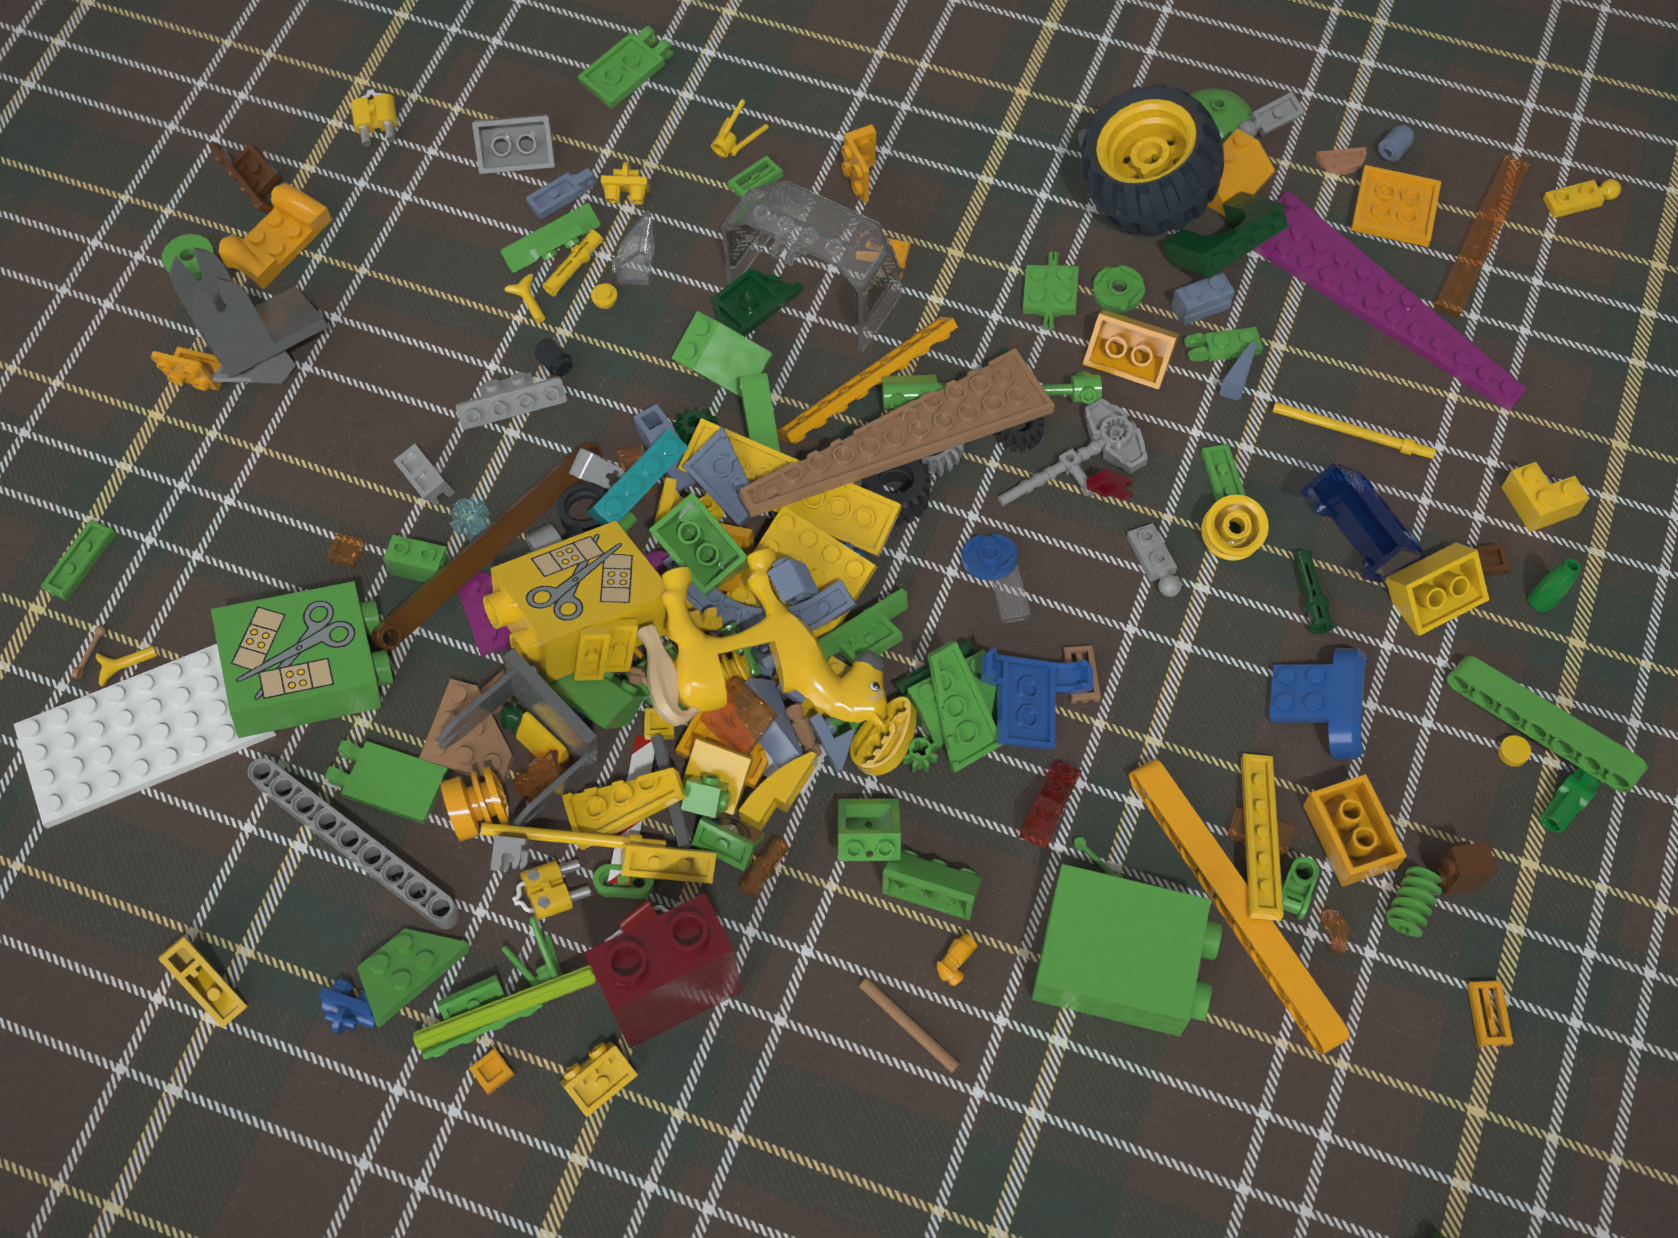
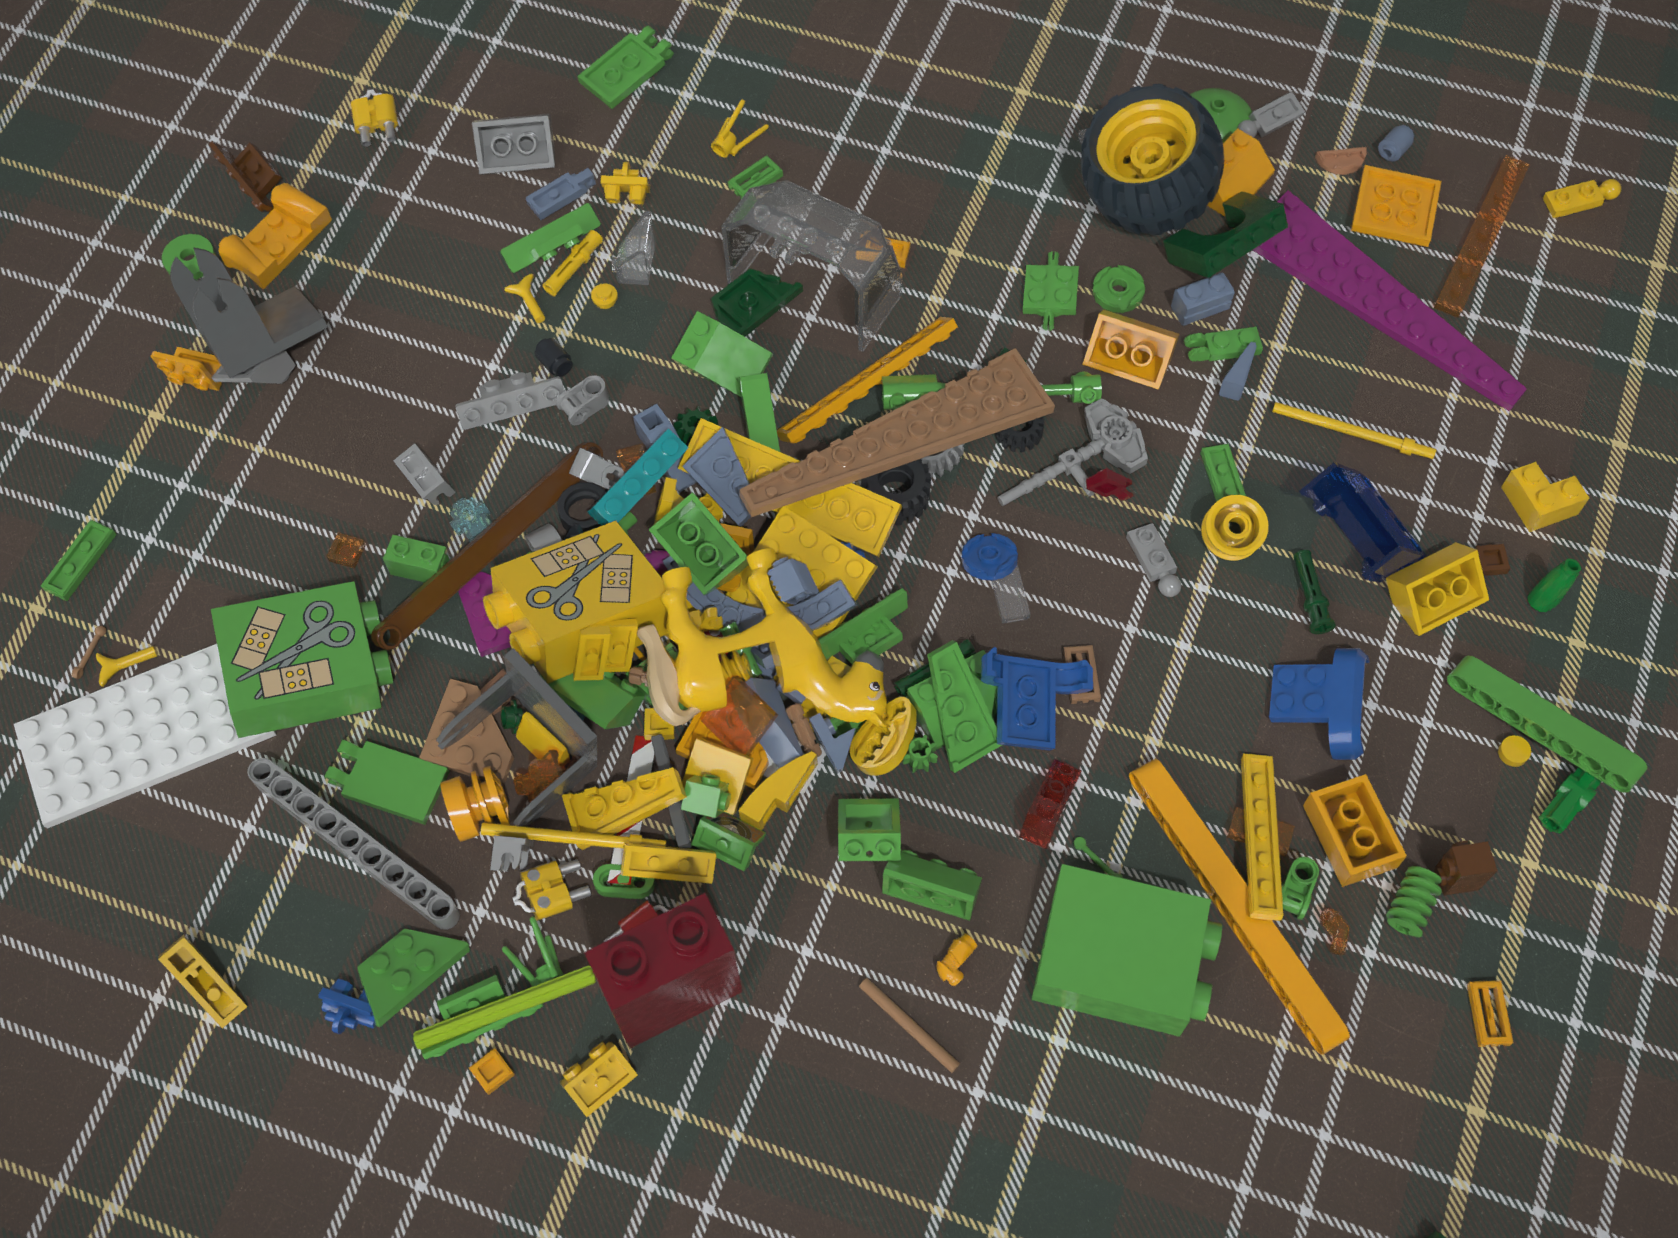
clear orange pin [739,838,789,898] -> none
light orange bracket [841,124,876,203] -> none
none -> light grey piece [555,375,609,425]

